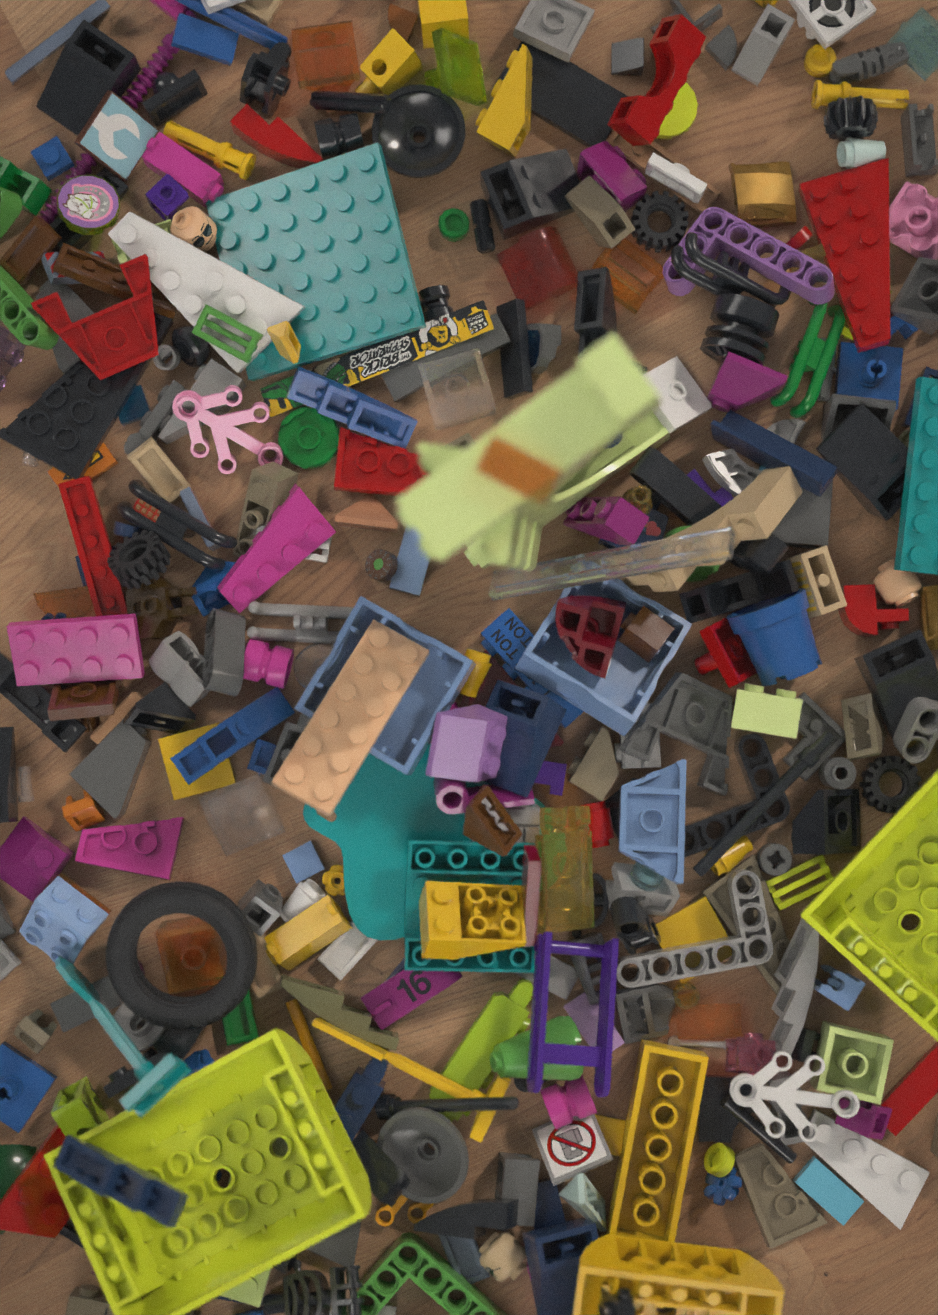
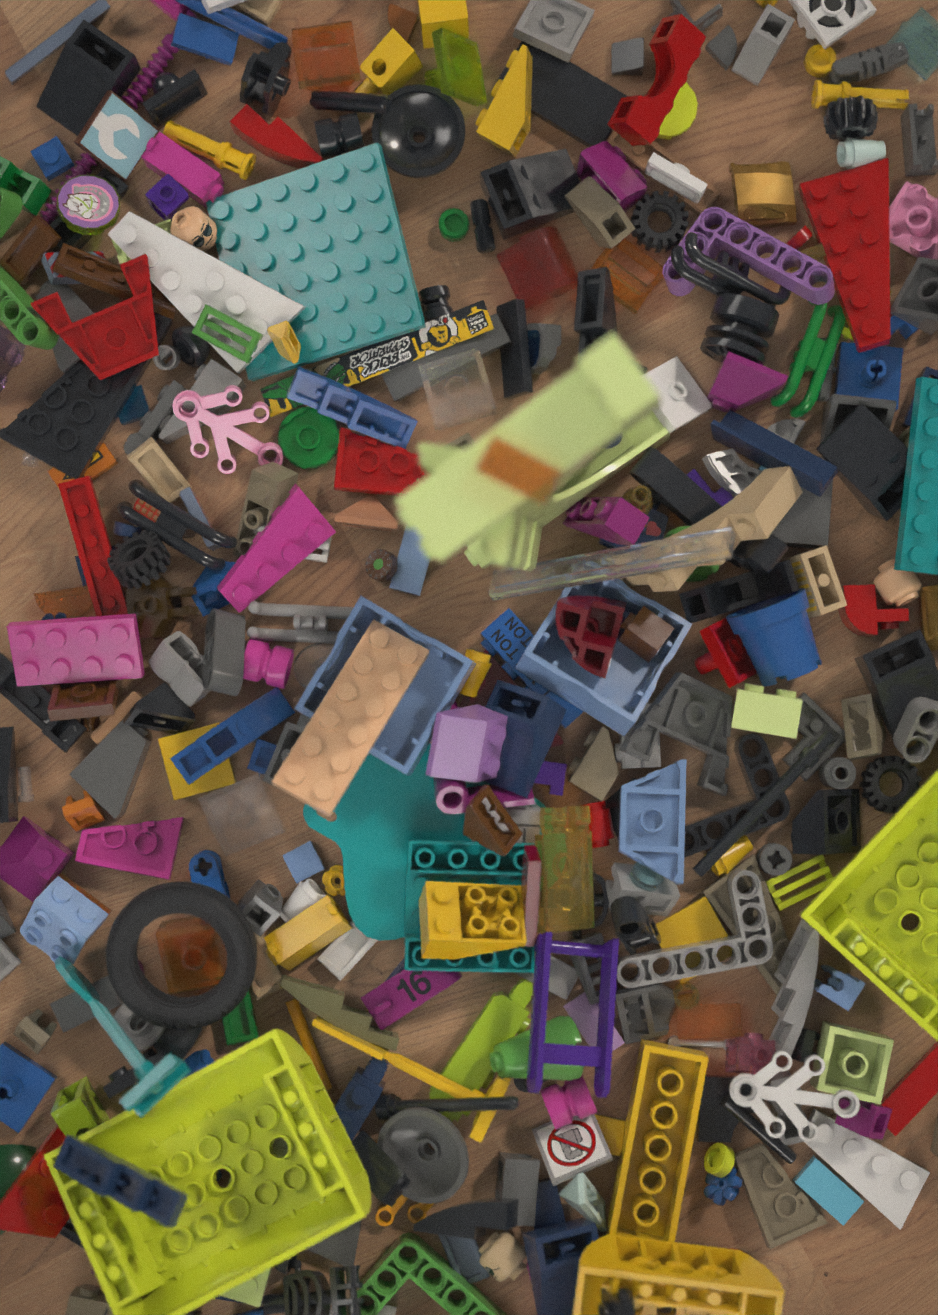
none -> blue piece [189,850,230,898]

